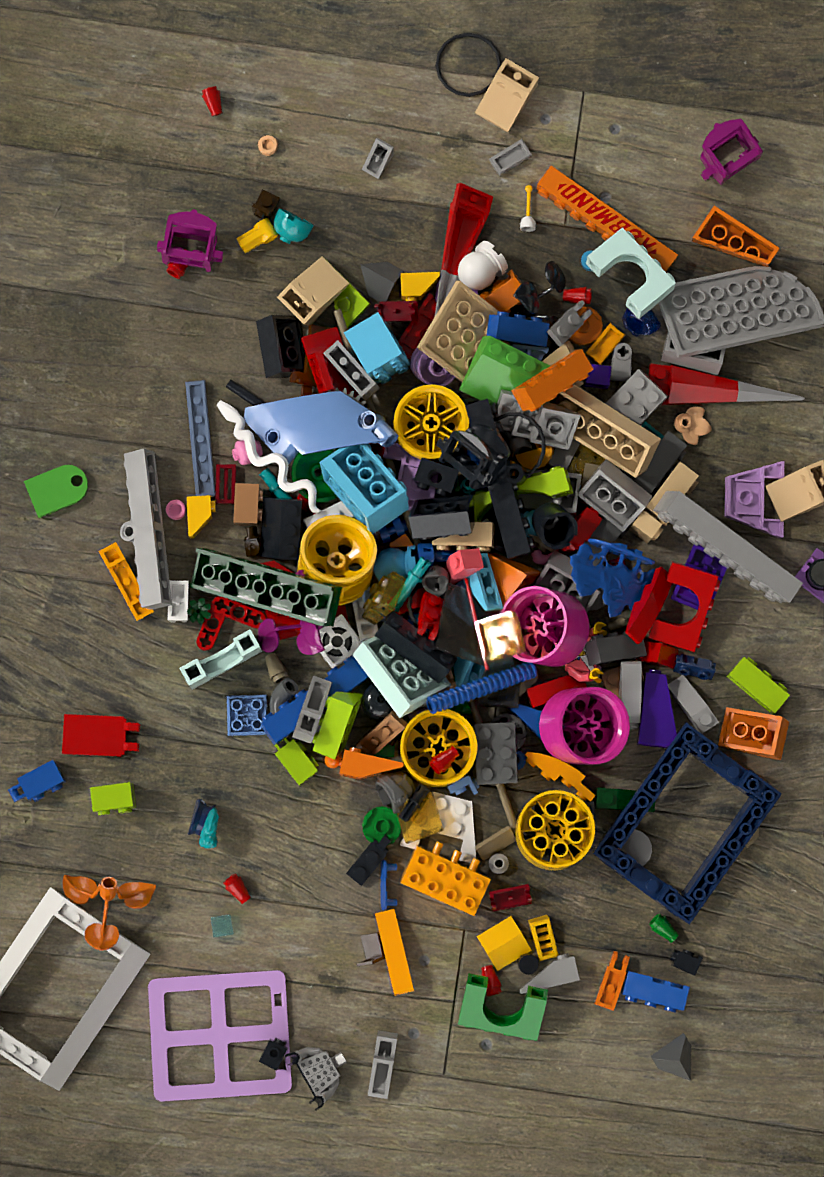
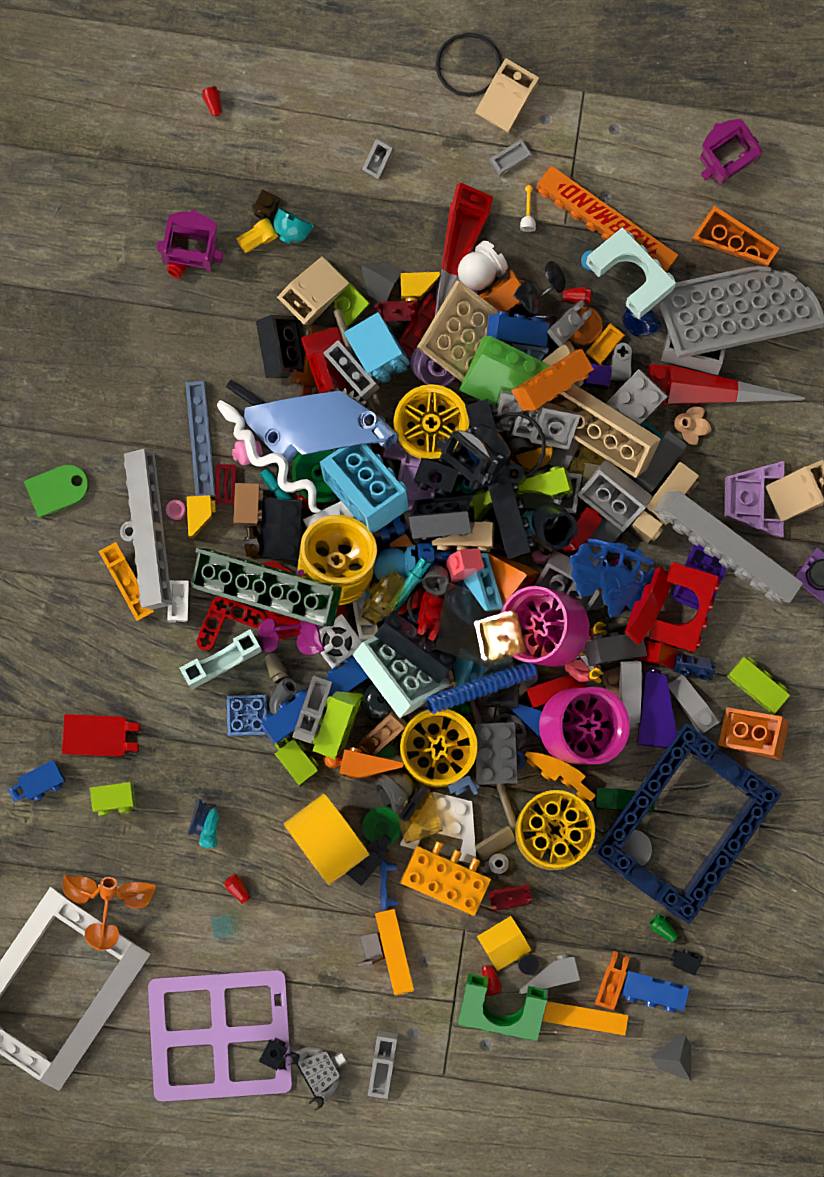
dark green plant [187,598,211,624] -> none
light nougat tile [258,135,278,156] -> none
red cone [429,746,460,774] -> none
piece [464,578,489,670] -> none
yellow slope [528,915,559,961] -> none
none -> yellow wheel [283,793,369,885]
none -> light orange slope [542,1001,628,1035]

